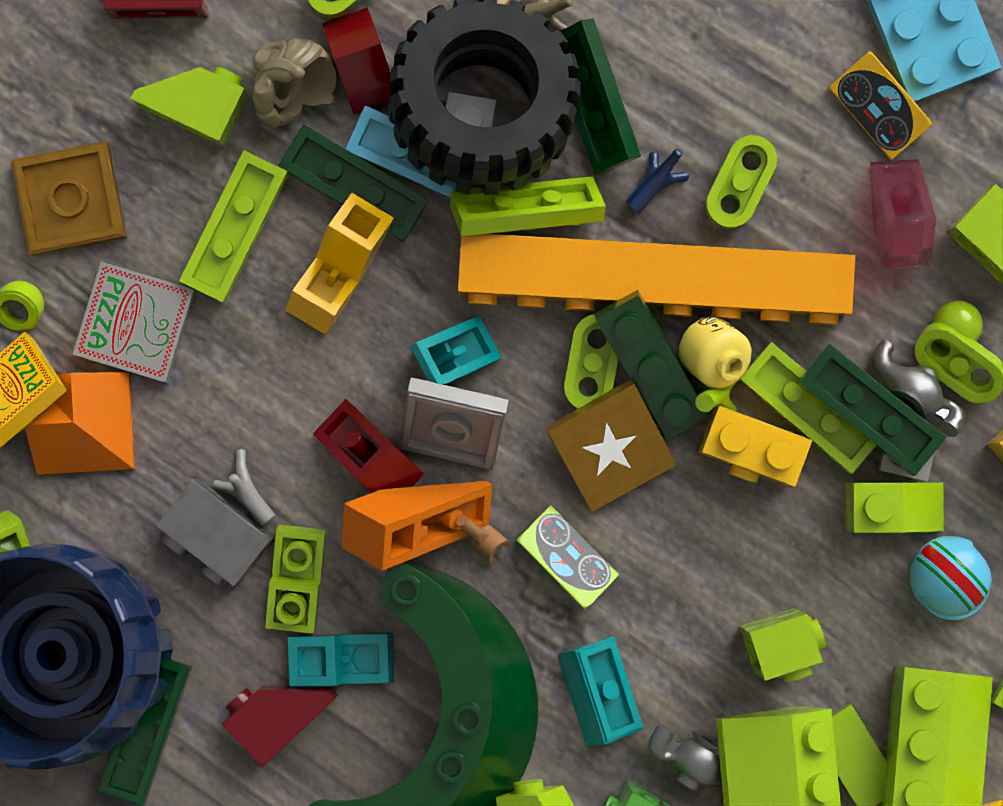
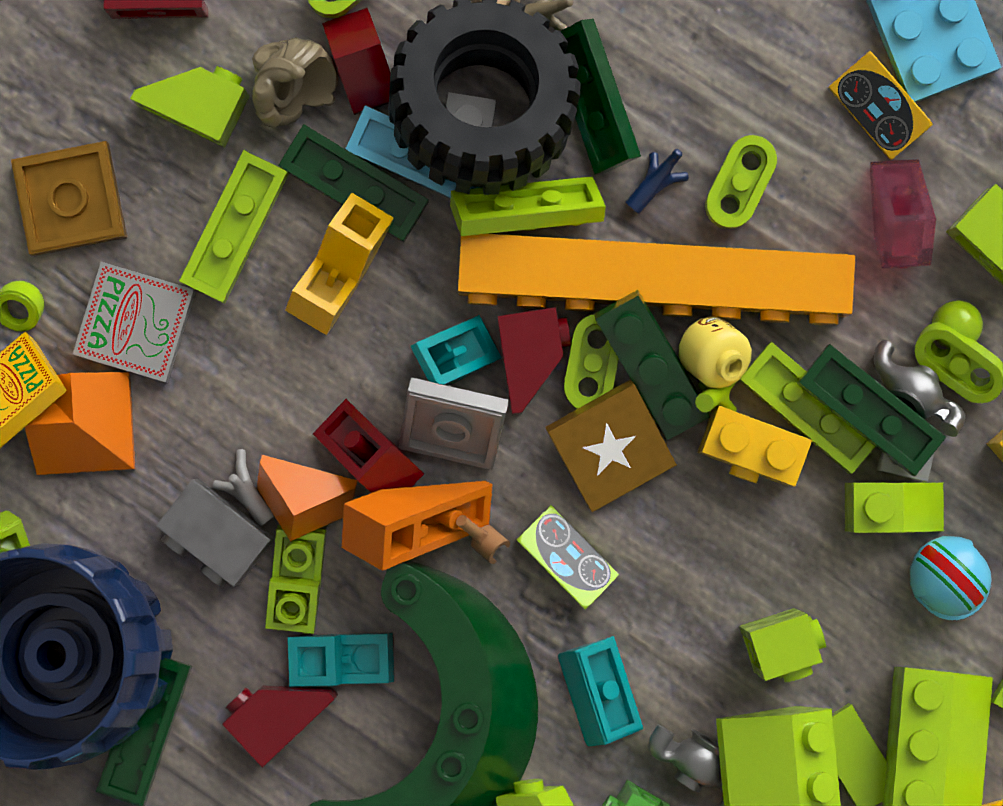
none -> orange slope [257,455,357,541]
none -> dark red slope [497,307,571,415]

